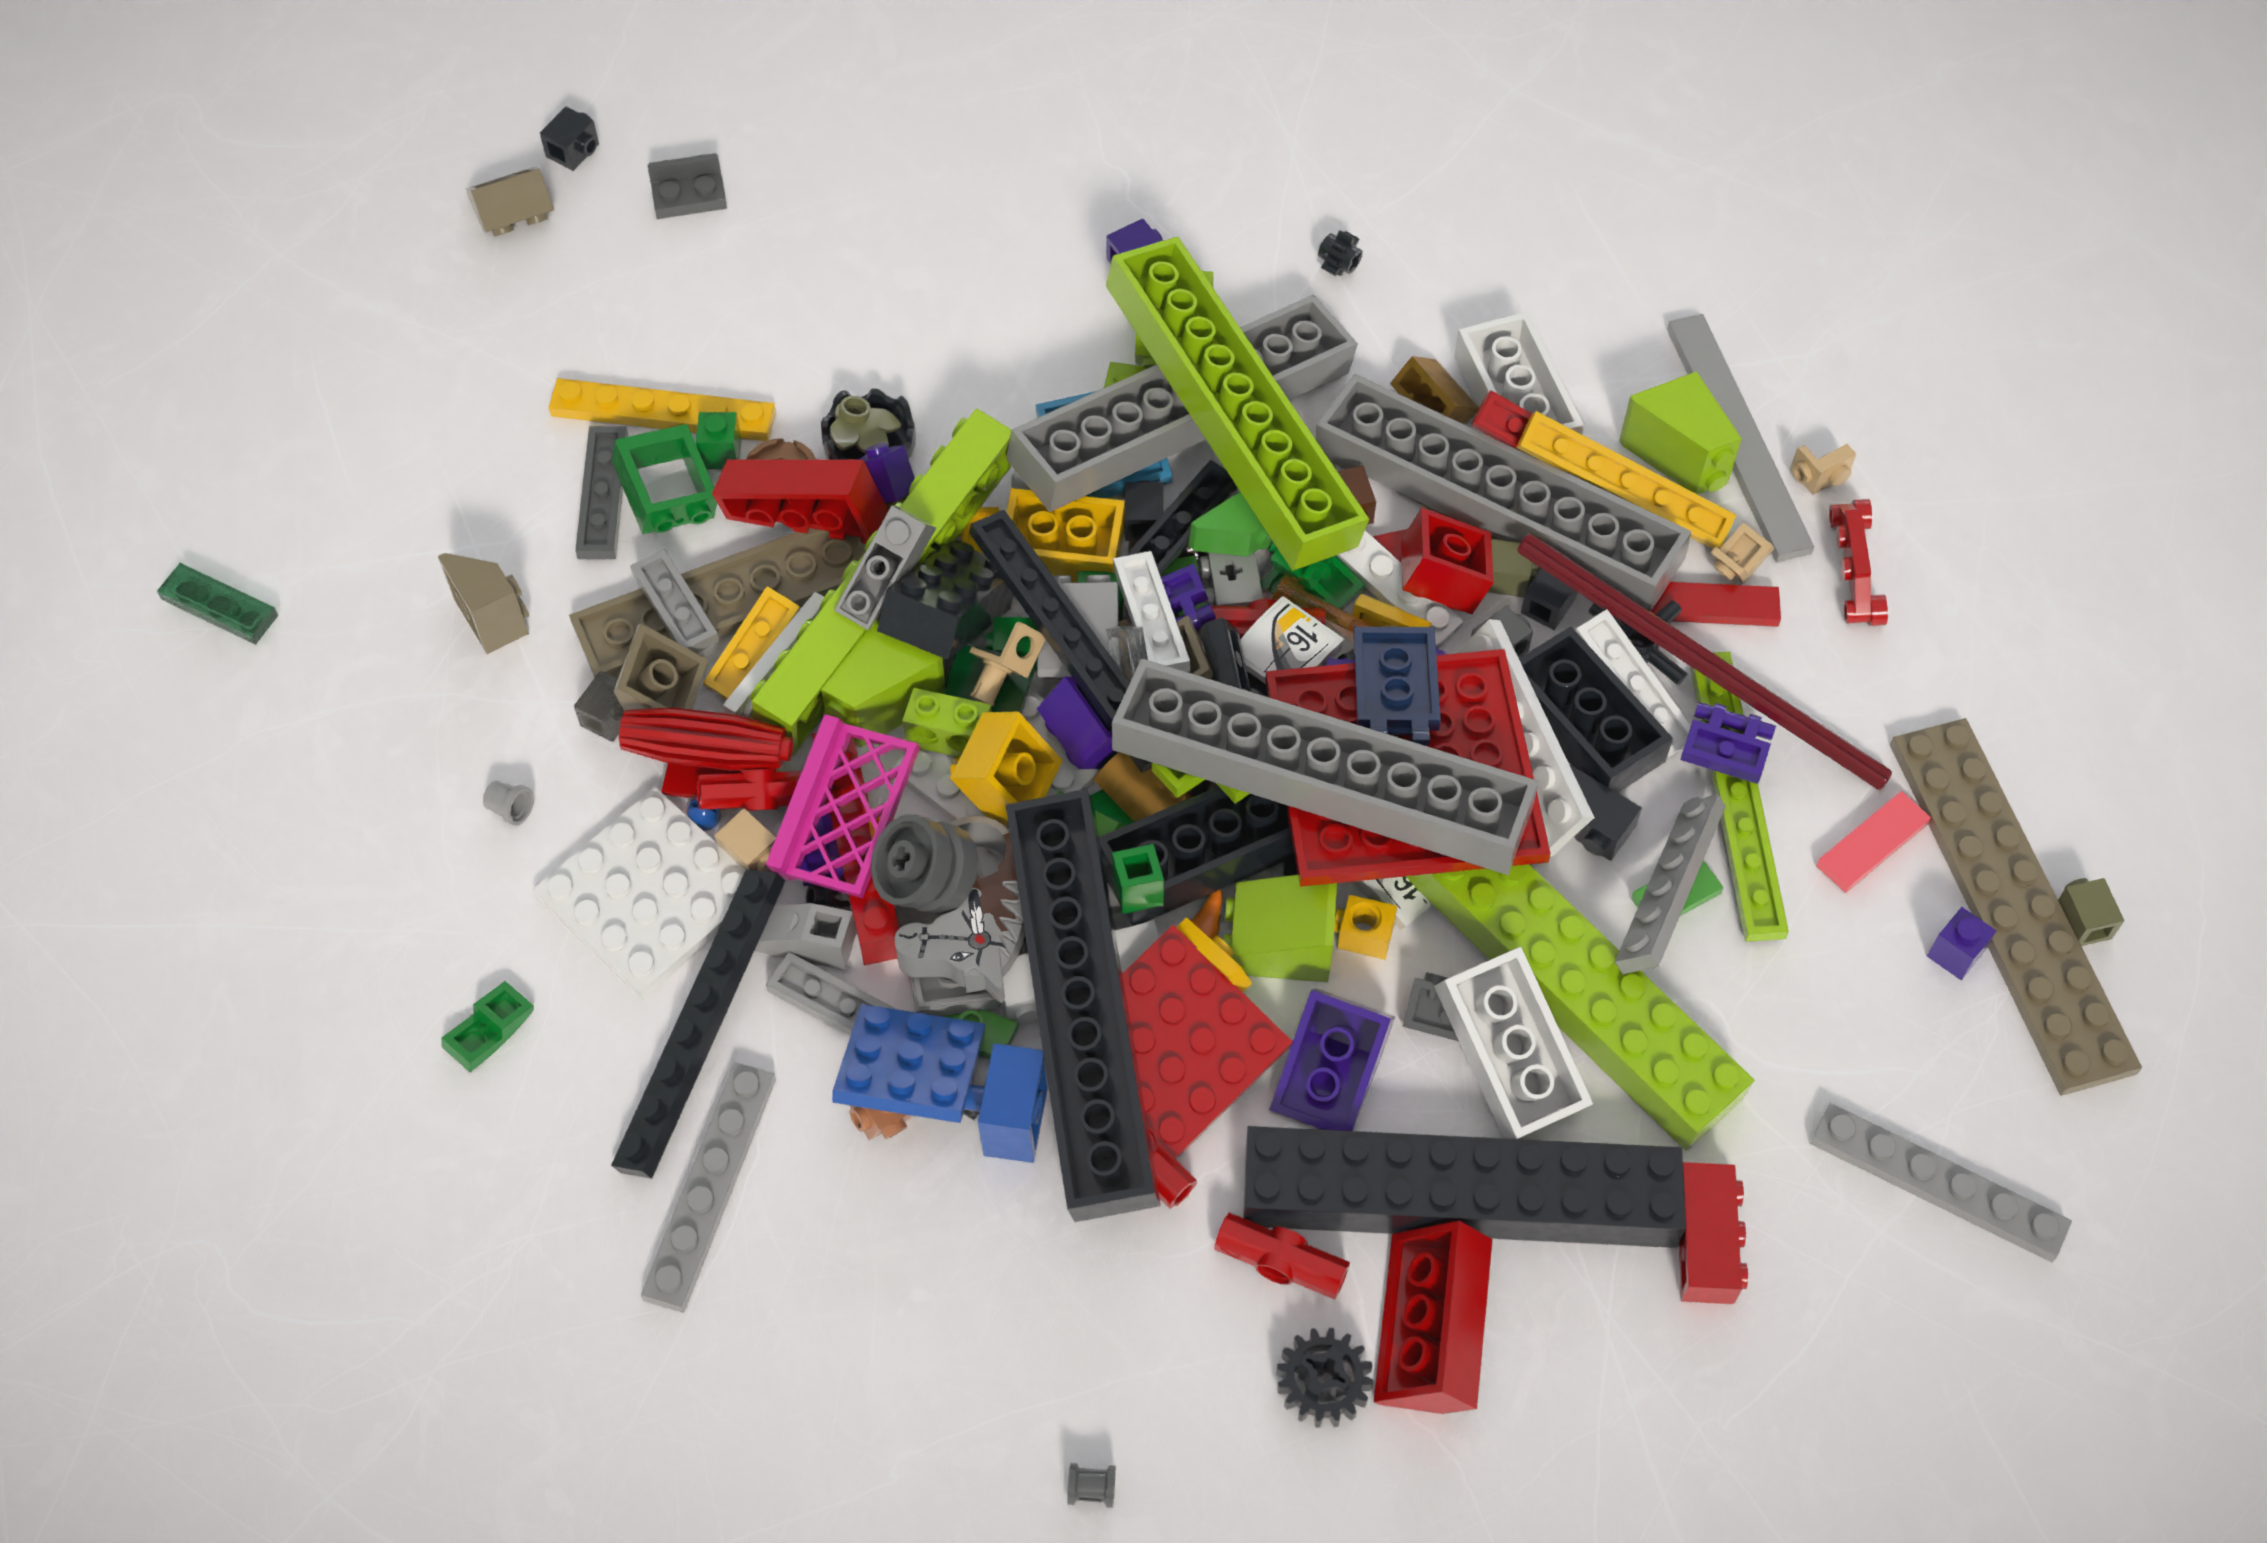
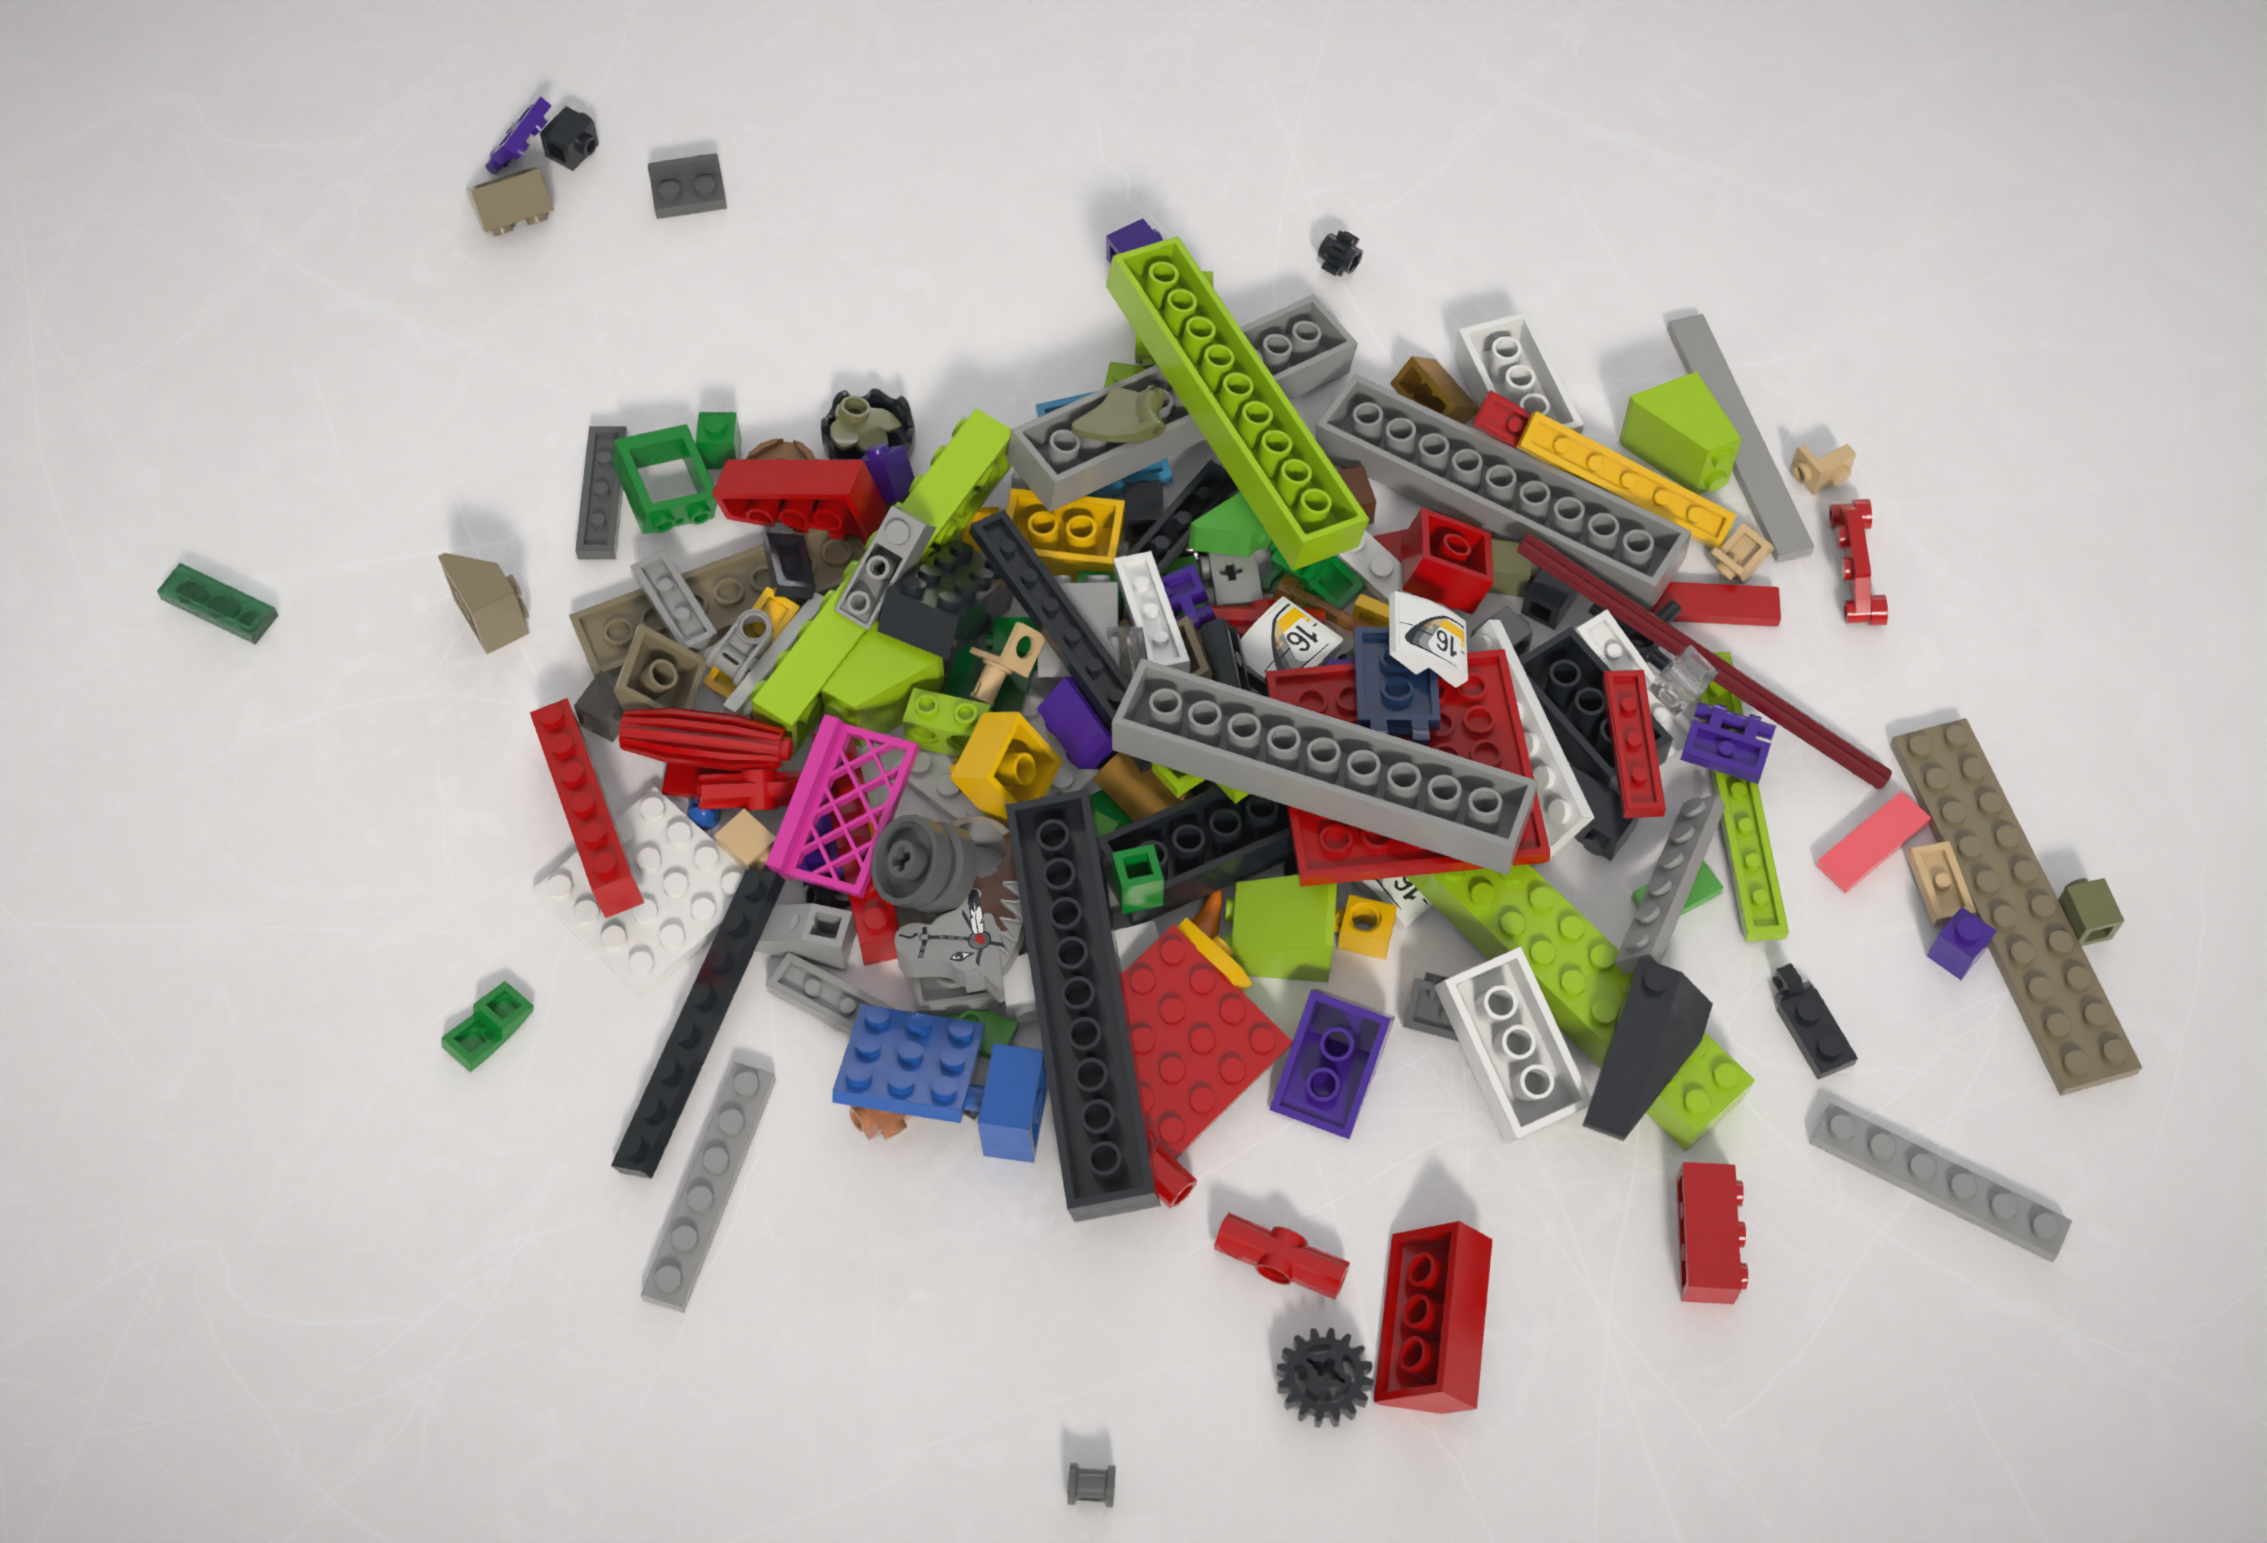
light grey piece [483,781,534,826] -> none
yellow plate [548,378,776,441] -> none
black brick [1243,1126,1686,1248] -> none
none -> dark purple plate [485,96,552,175]
none -> red brick [529,698,644,918]
none -> light grey piece [705,609,774,687]
none -> black plate [763,532,816,599]
none -> olive arm [1072,385,1166,443]
none -> white slope [1389,591,1468,688]
none -> black wedge [1582,957,1713,1141]
none -> red tile [1602,670,1666,818]
none -> clear brick [1647,644,1719,716]
none -> black hinge [1772,963,1858,1080]
none -> tan plate [1907,841,1976,927]

